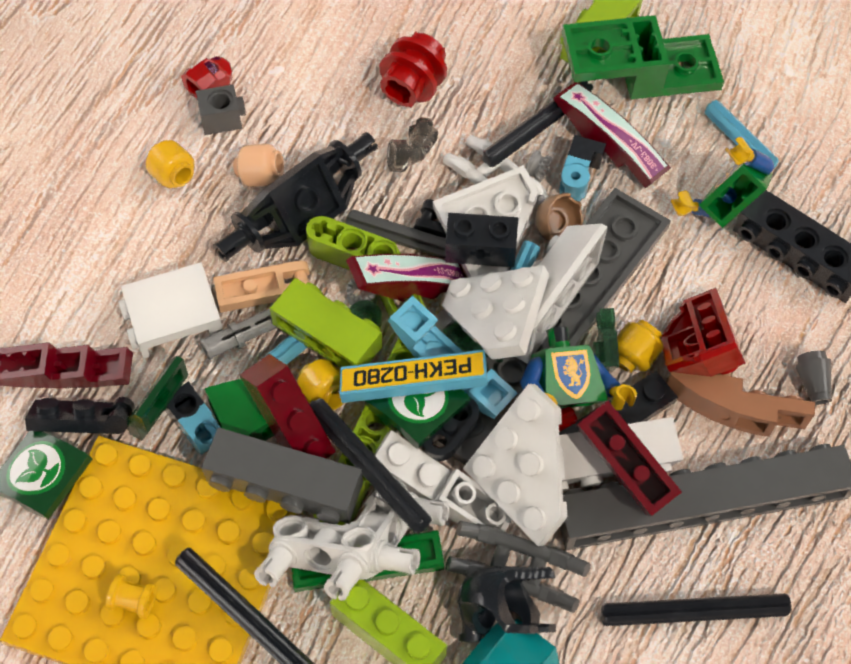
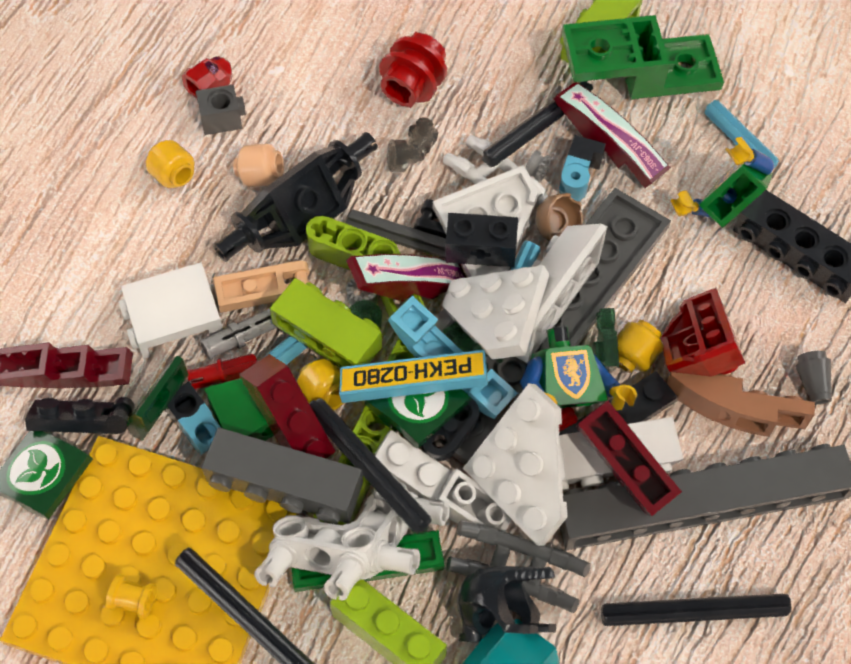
none -> red axle [187,354,258,391]

